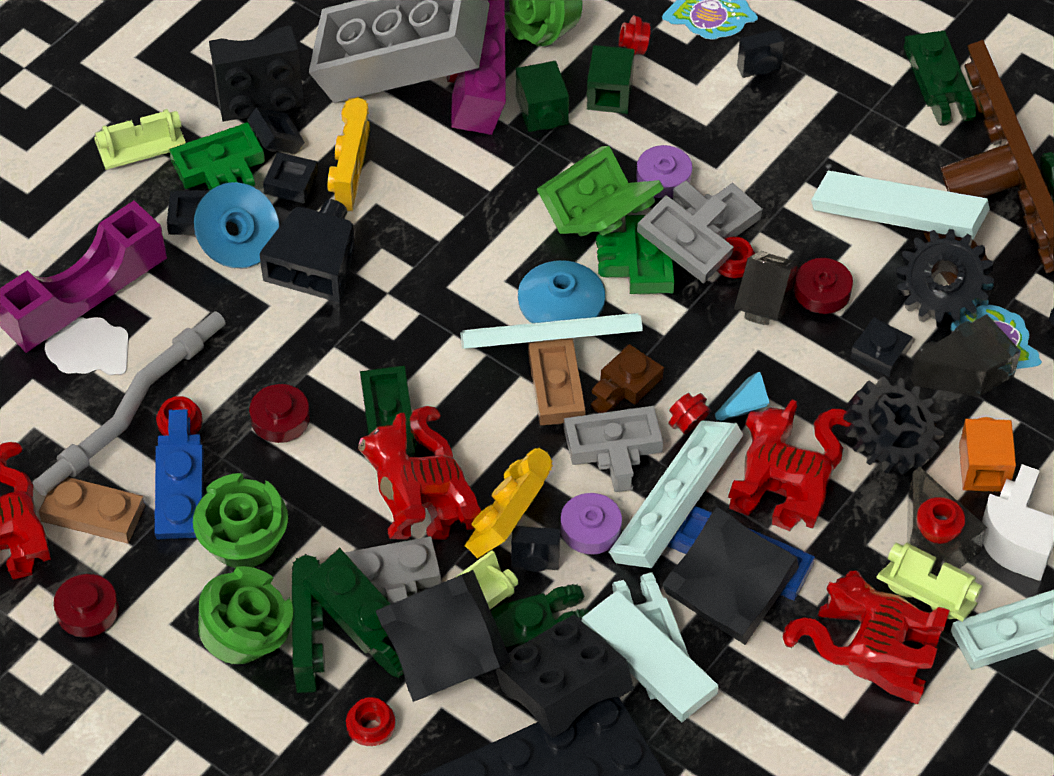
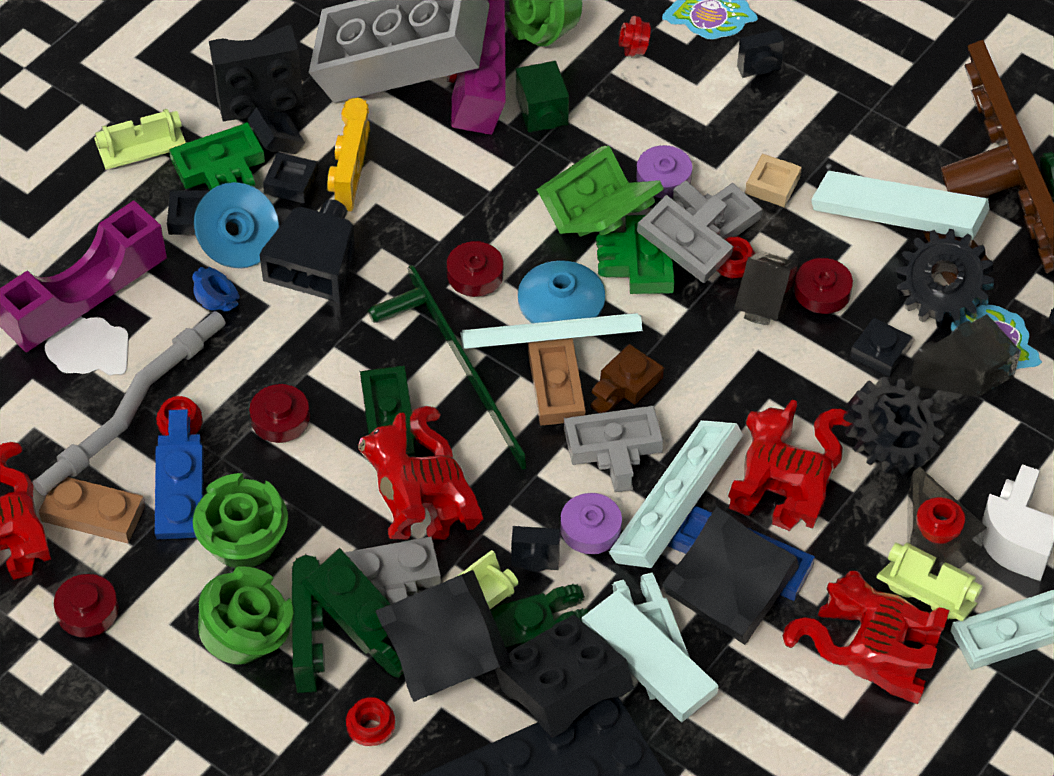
yellow hinge [464,447,553,558] -> none
dark green brick [587,45,635,114] -> none
red plate [668,393,711,435] -> none
medium azure slope [715,372,770,422] -> none
dark green hinge [904,30,976,126] -> none
orange brick [959,417,1016,492] -> none
none -> blue animal [192,267,240,311]
none -> dark green piece [368,265,526,470]
none -> dark red wheel [447,241,504,297]
none -> tan plate [745,153,802,207]

